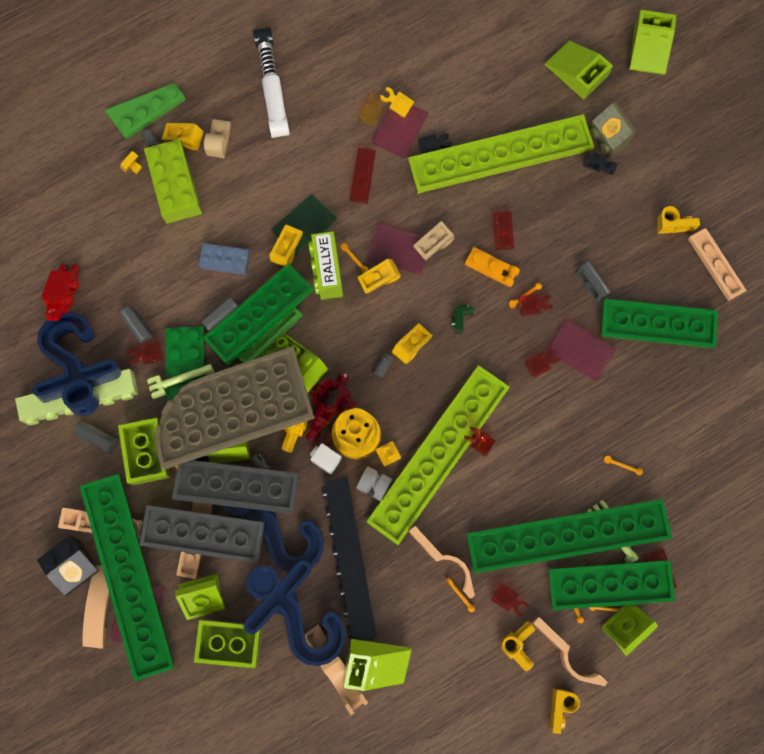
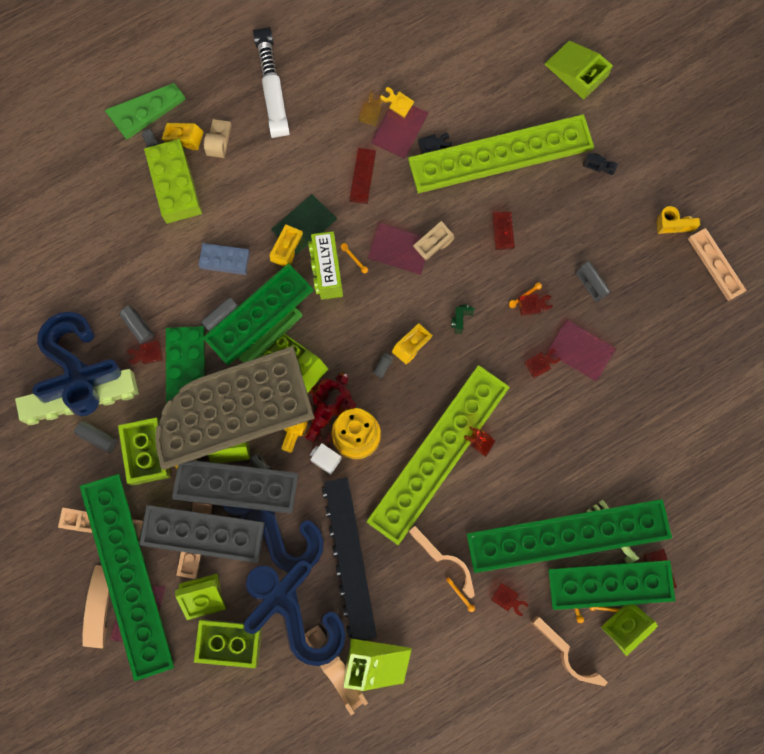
black slope [37,535,99,596] -> none
red hinge [41,264,79,321] -> none
yellow tile [120,151,142,174] -> none
yellowish green hinge [147,364,215,398] -> none
light grey wheel [356,467,392,501] -> none
yellow plate [357,259,401,294] -> none
yellow tile [375,441,401,467] -> none
light orange plate [465,247,520,287] -> none
yellow axle [500,621,535,671] -> none
yellow plate [549,688,580,734] -> none
olive slope [589,102,636,157] -> none
green plate [600,299,718,349] -> none
light orange hinge [603,456,643,475] -> none
lime slope [629,10,676,75] -> none

